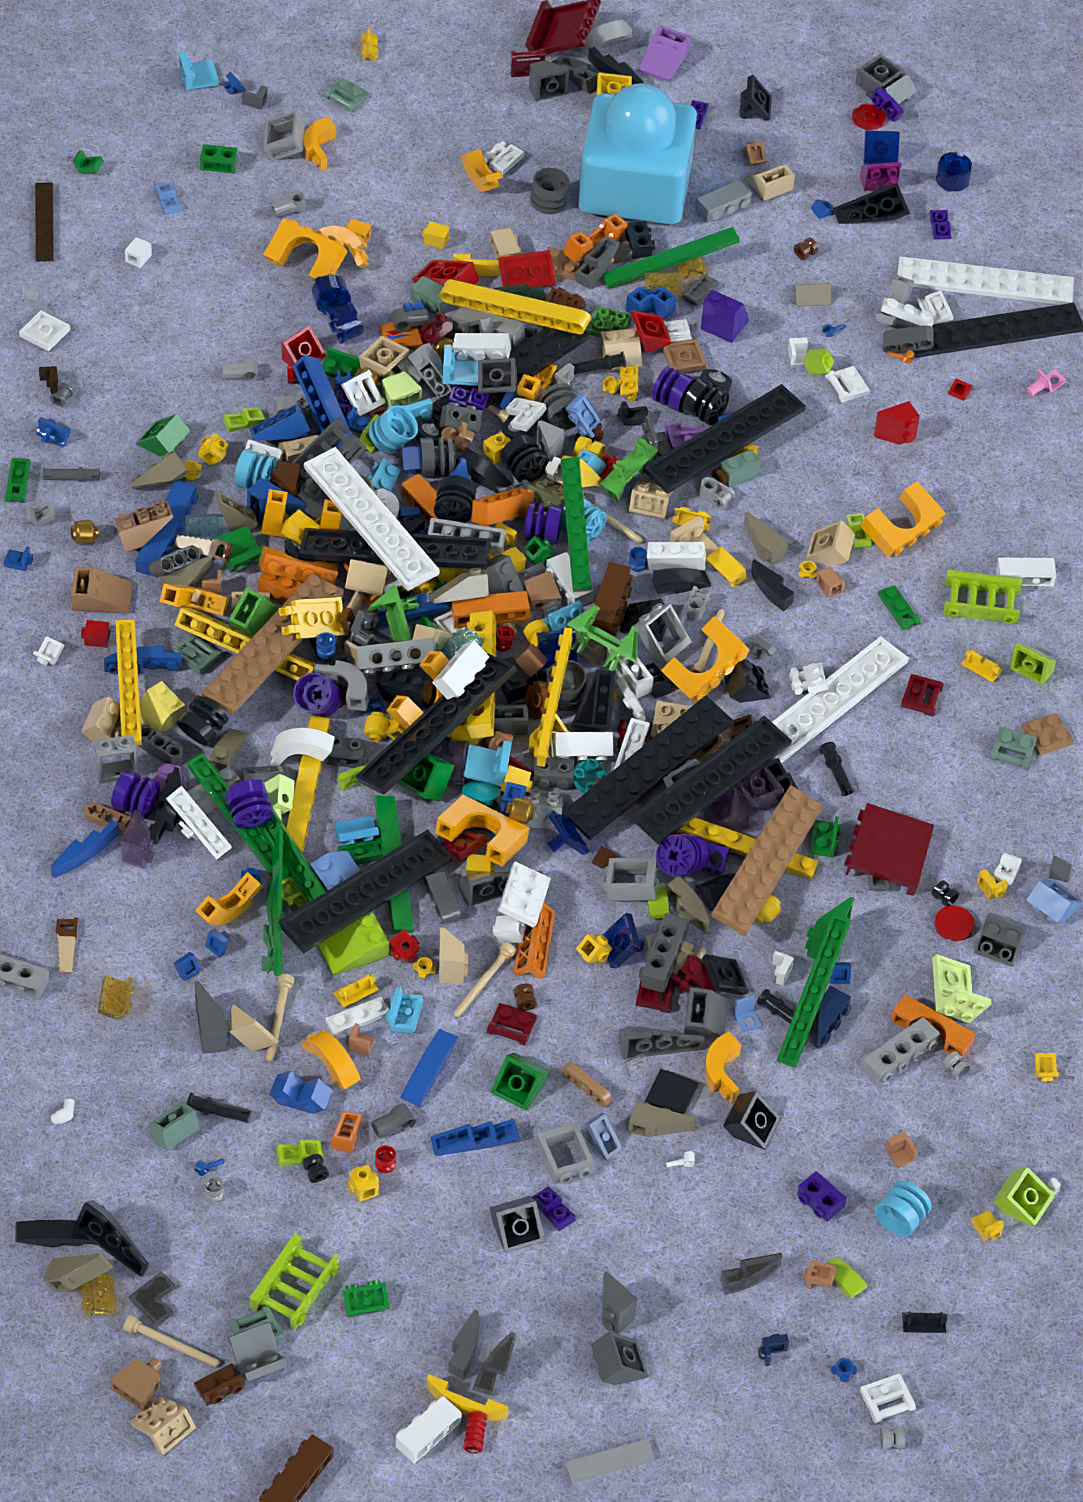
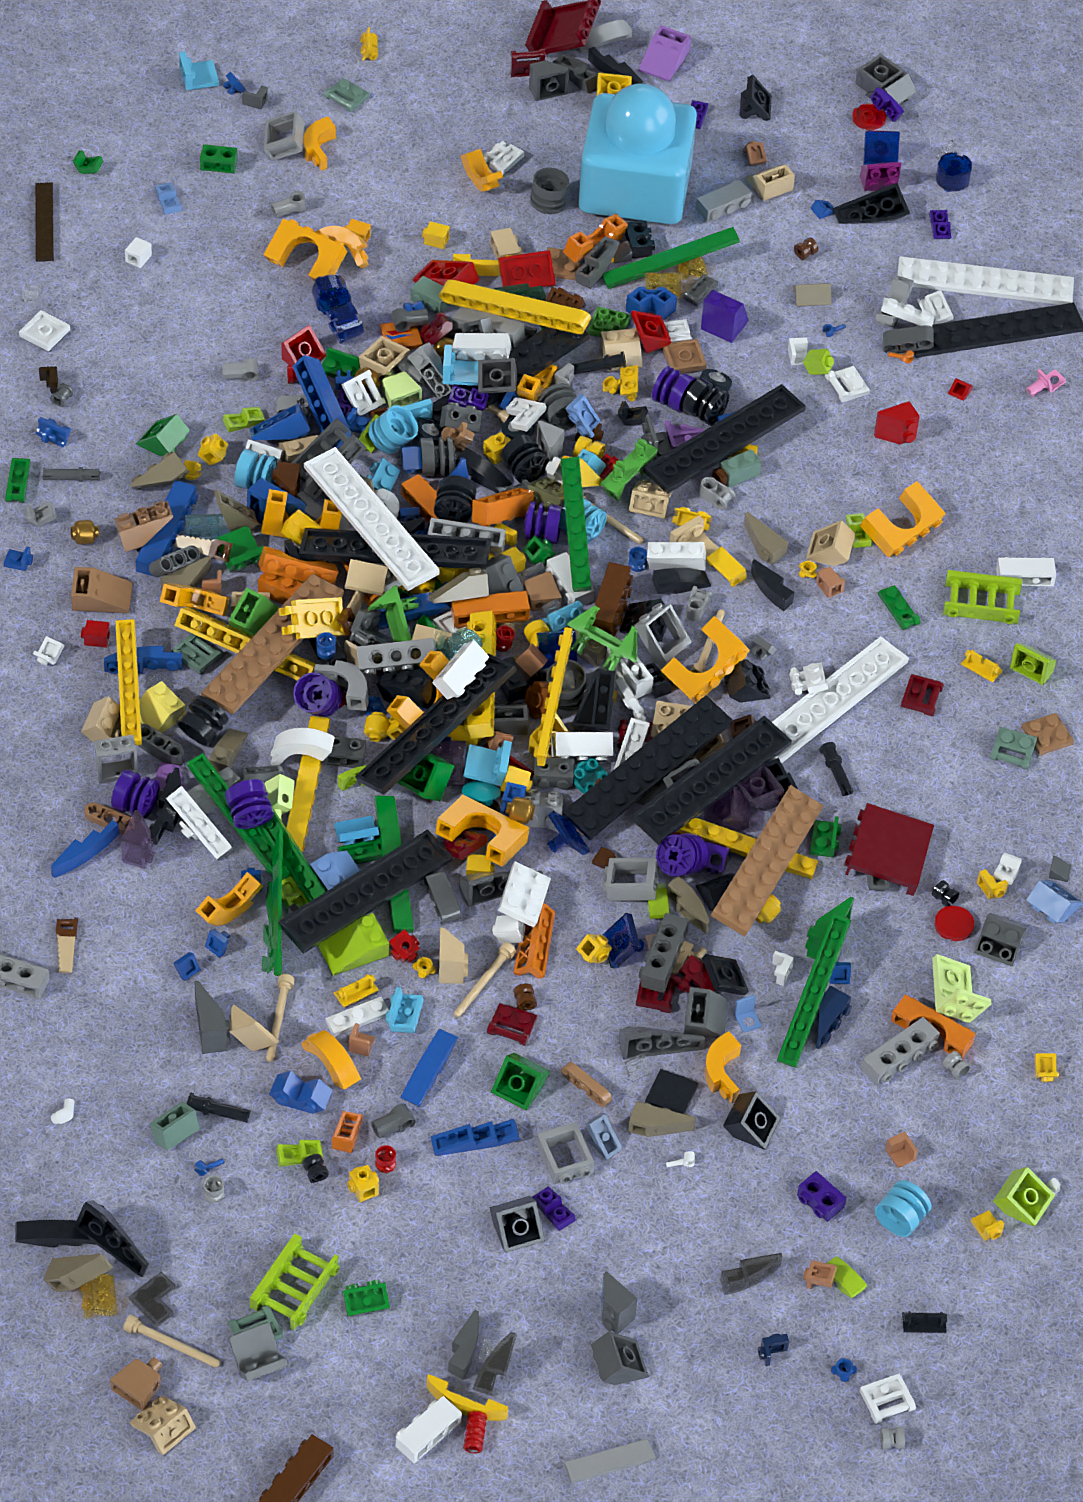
clear yellow bracket [98,976,134,1020] -> none
reddish brown bracket [194,1363,245,1406] -> none
black pin [757,989,814,1034] -> none

